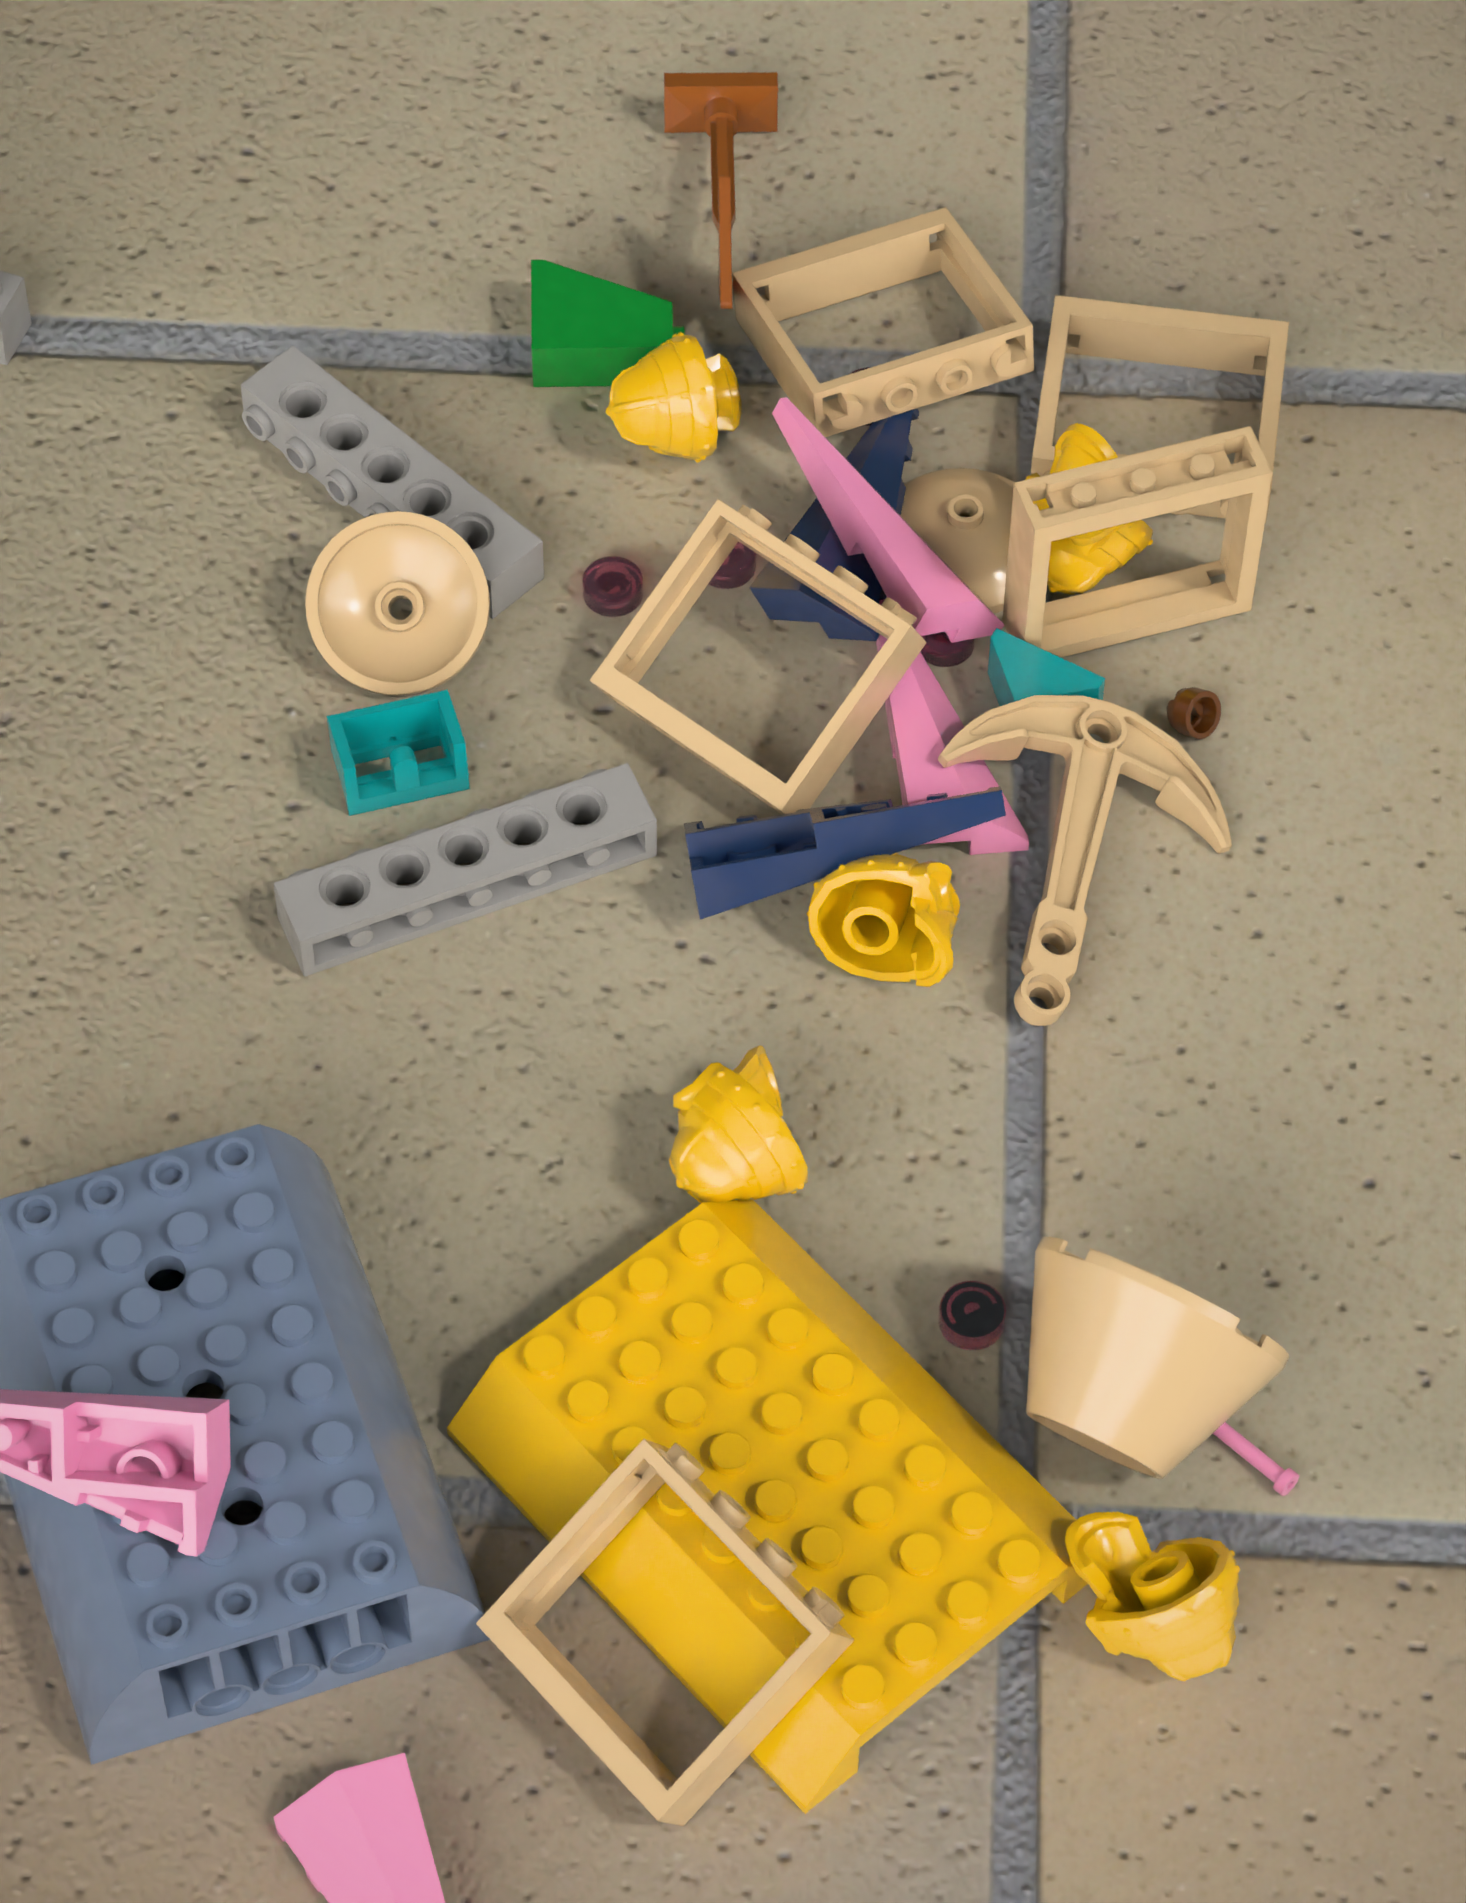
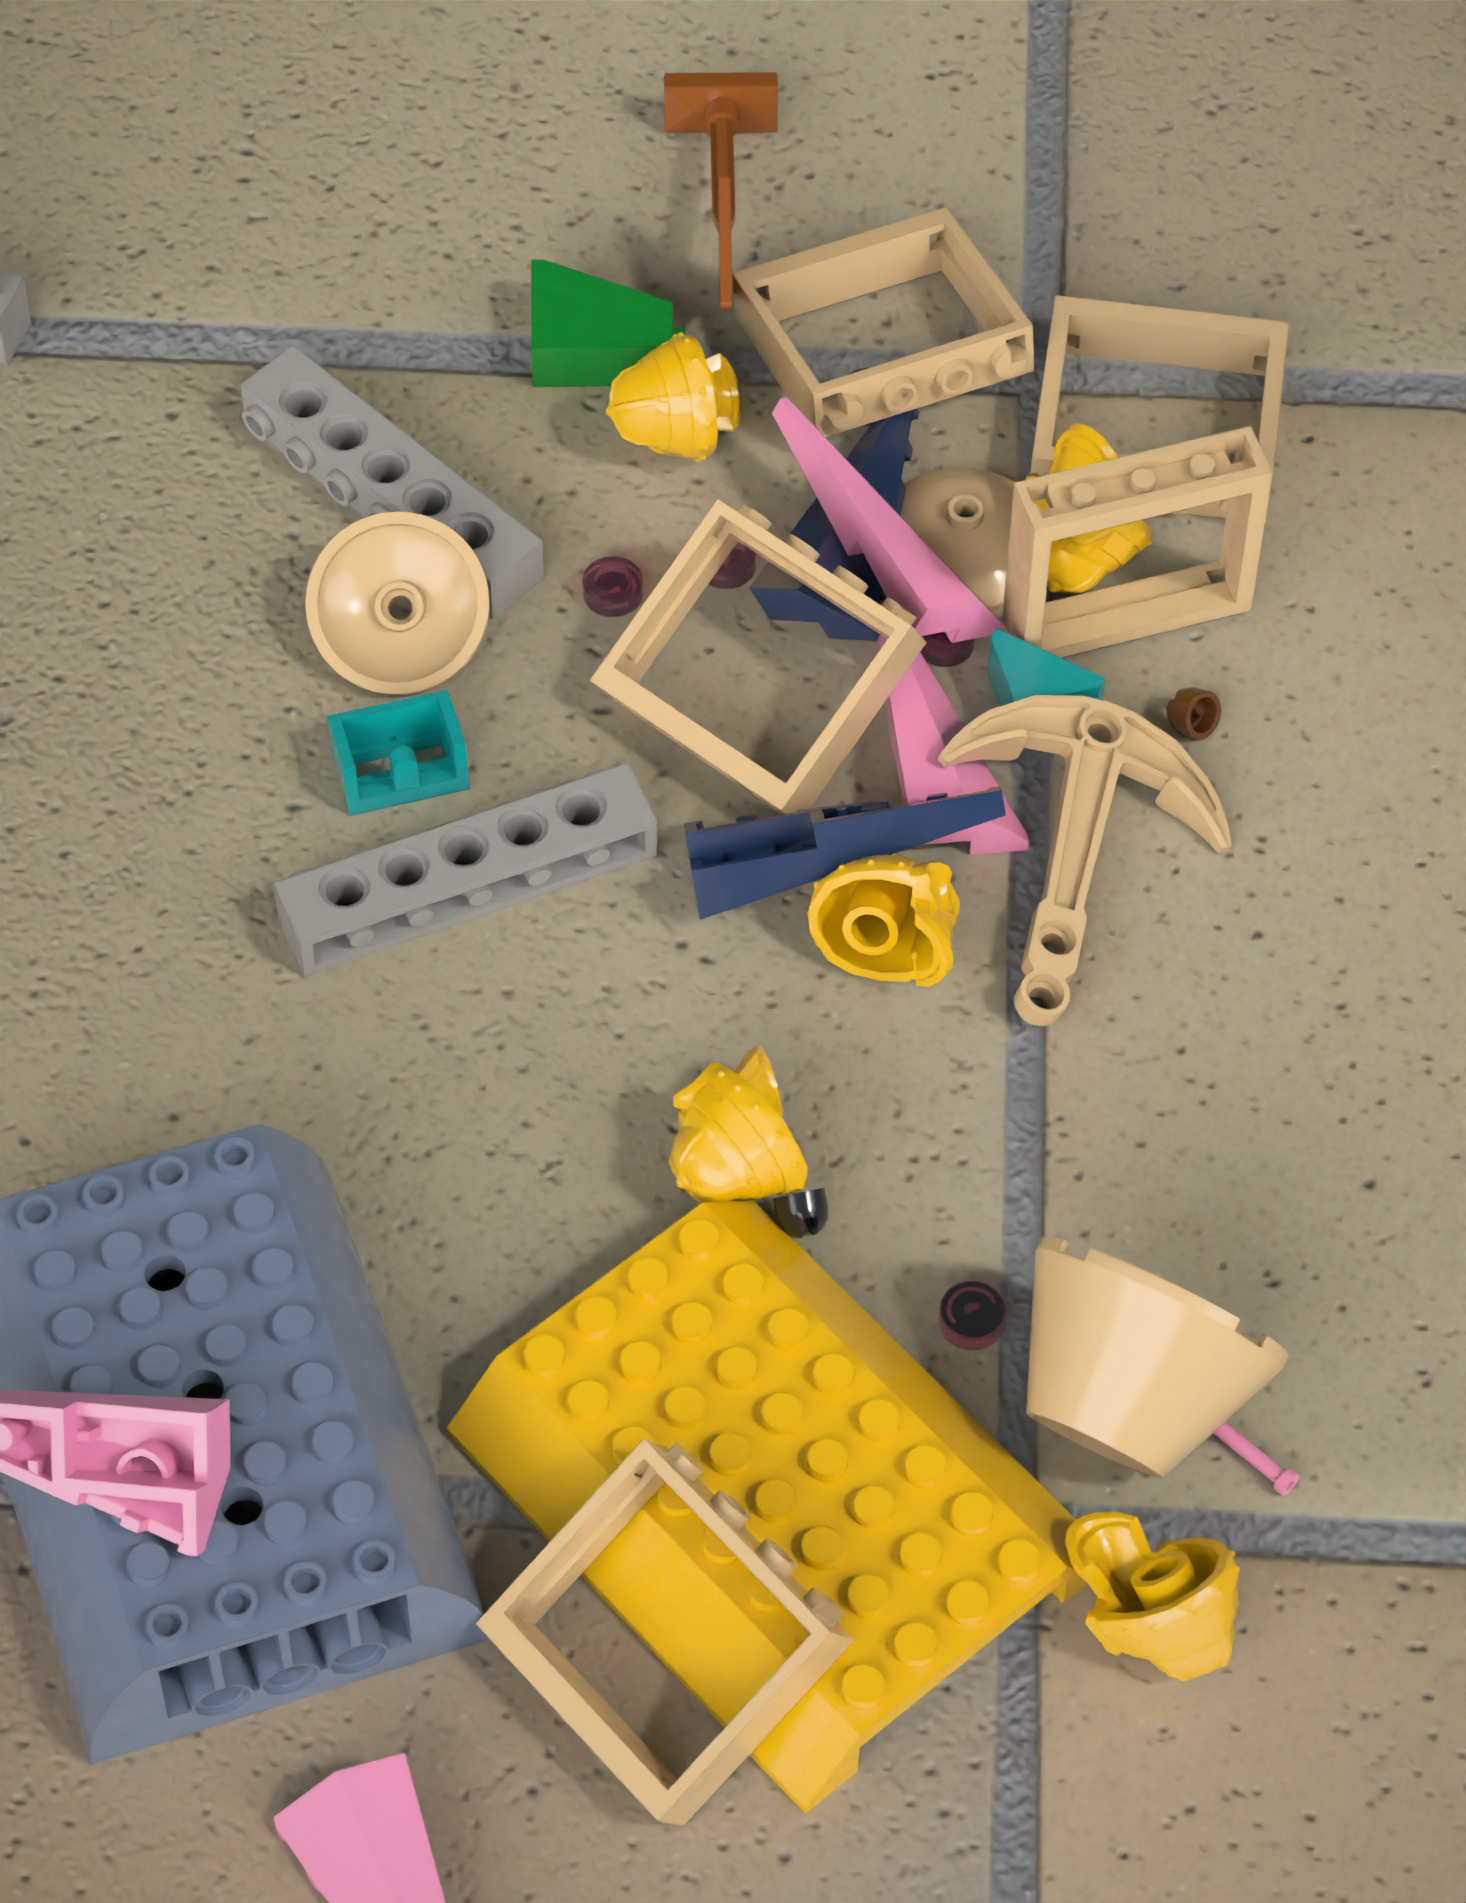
none -> black hinge [773,1188,828,1238]

